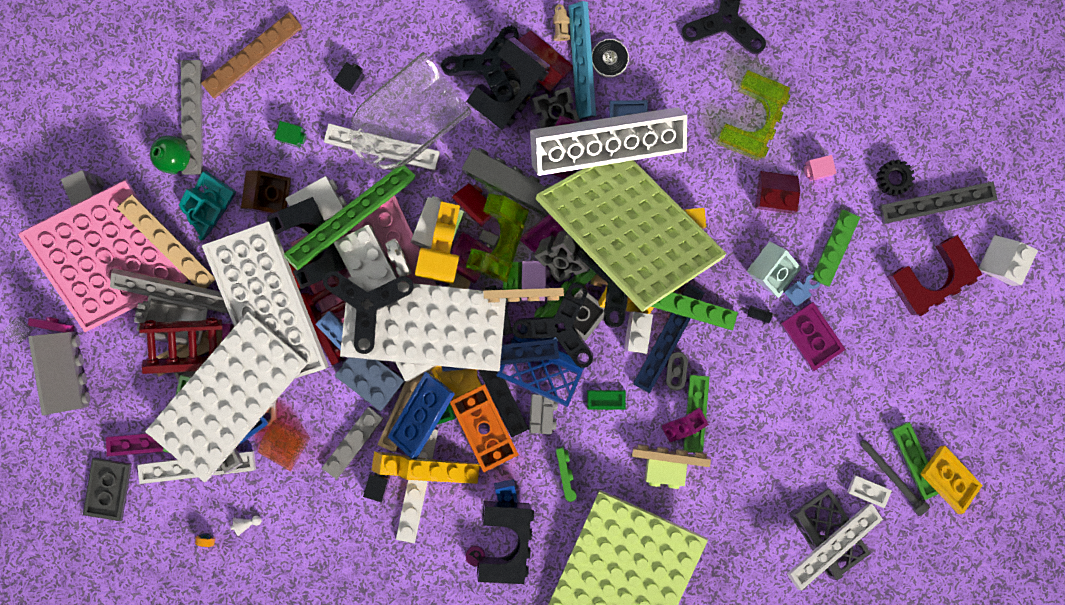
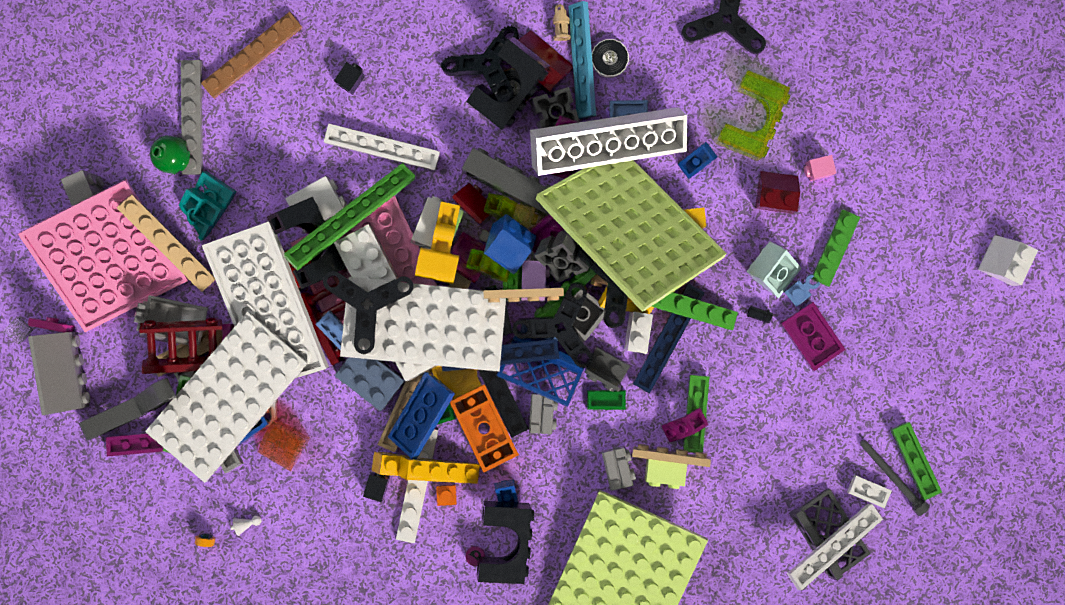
dark grey tile [83,458,132,521] -> none
light grey plate [110,268,228,313] -> none
white plate [137,451,256,484] -> none
reddish brown slope [241,170,291,214] -> none
green brick [274,121,307,148] -> none
light grey plate [322,407,384,480] -> none
clear windscreen [350,52,472,169] -> none
white plate [385,238,412,277] -> none
bright green plate [556,446,576,502] -> none
dark grey plate [665,352,688,390] -> none
black tyre [876,160,915,196] -> none
dark grey plate [879,181,998,224] -> none
dark red arch [887,235,982,316] -> none
yellow plate [920,445,983,514] -> none
none -> dark grey beam [79,378,176,441]
none -> orange plate [436,485,457,506]
none -> blue slope [484,214,536,274]
none -> clear yellow bracket [513,204,539,229]
none -> dark grey bracket [584,346,630,392]
none -> light grey brick [601,446,636,491]
none -> blue slope [678,142,718,179]

